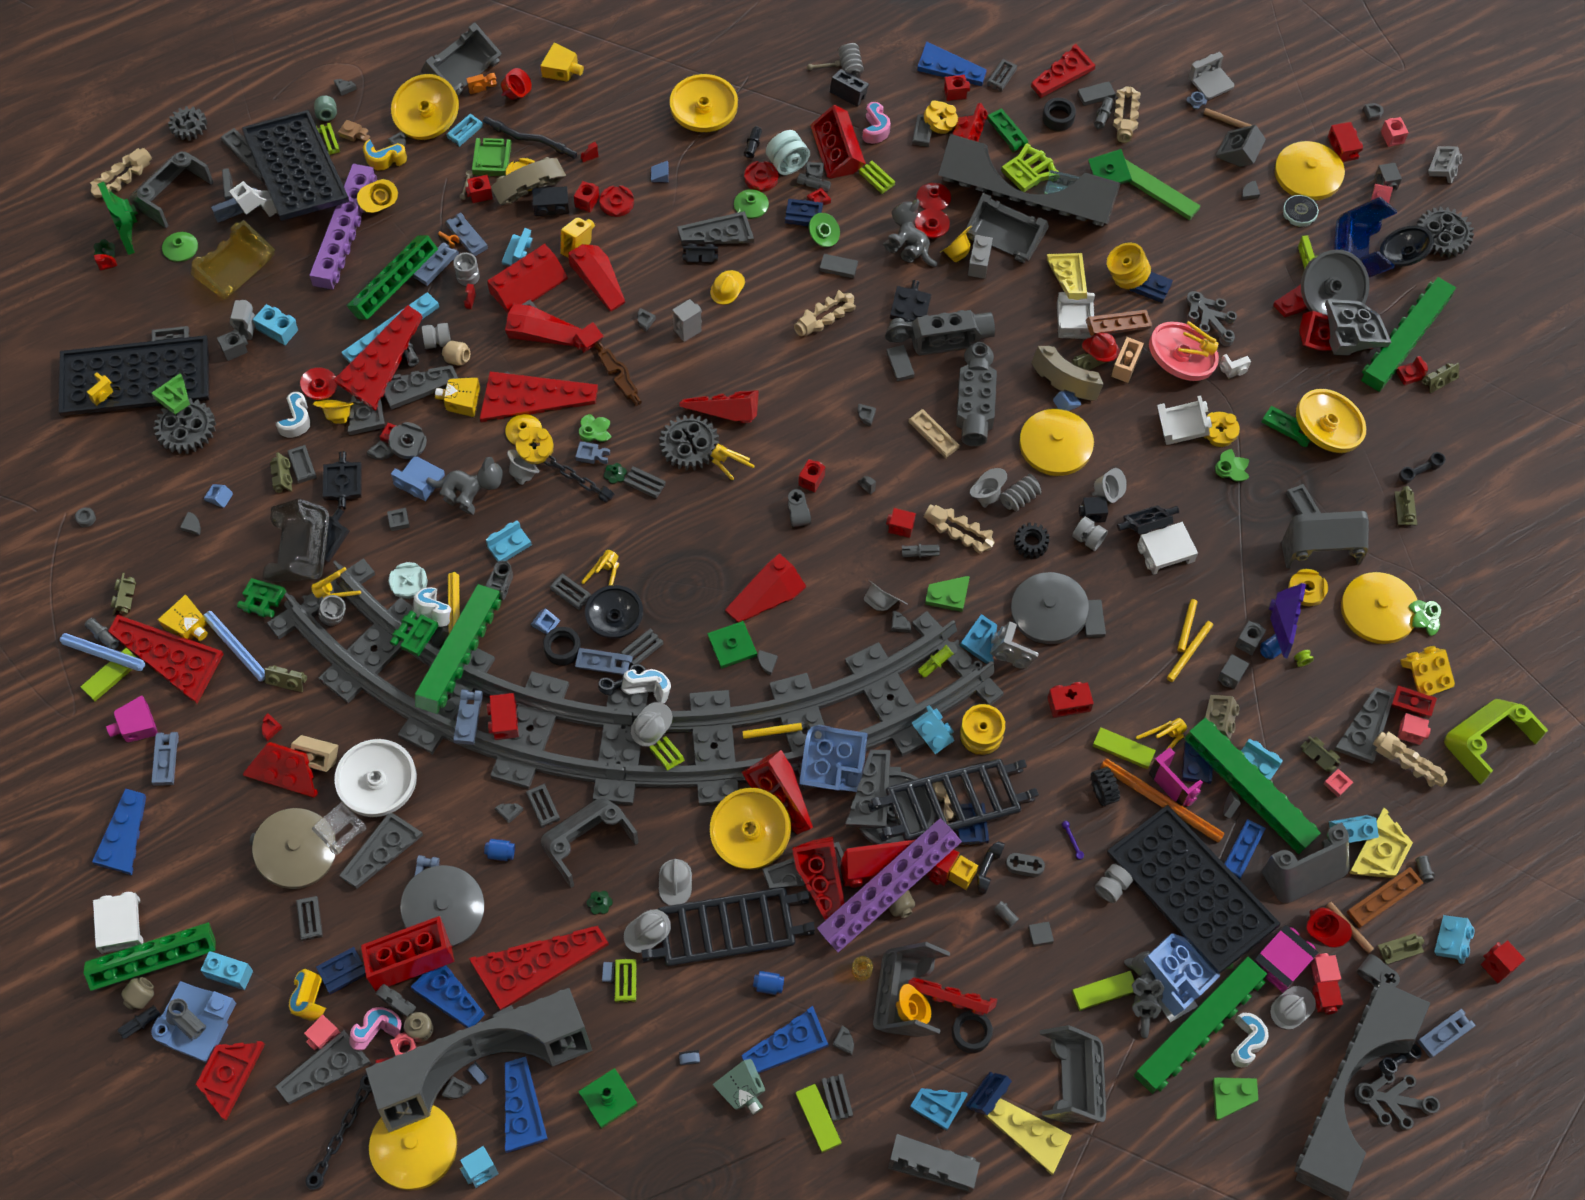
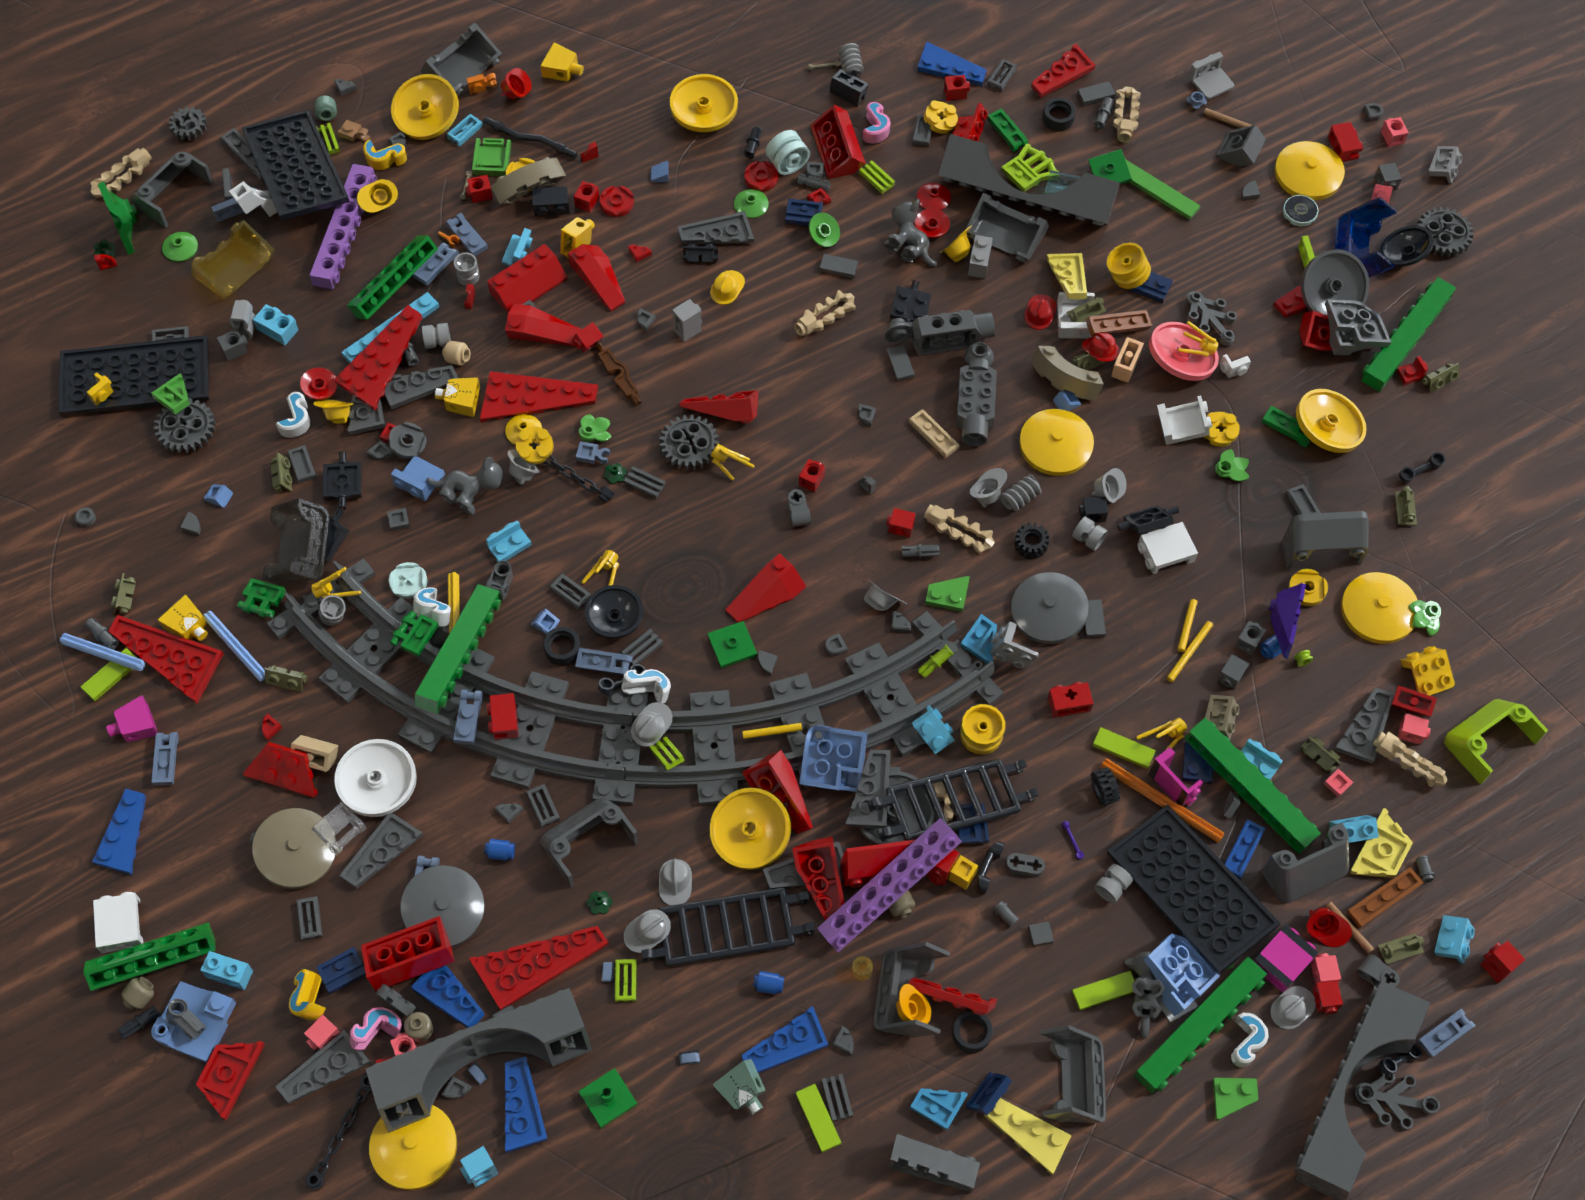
none -> red tile [628,244,652,262]
none -> dark grey tile [825,633,848,656]
none -> red piece [1024,294,1057,330]
none -> olive hinge [1066,297,1106,322]

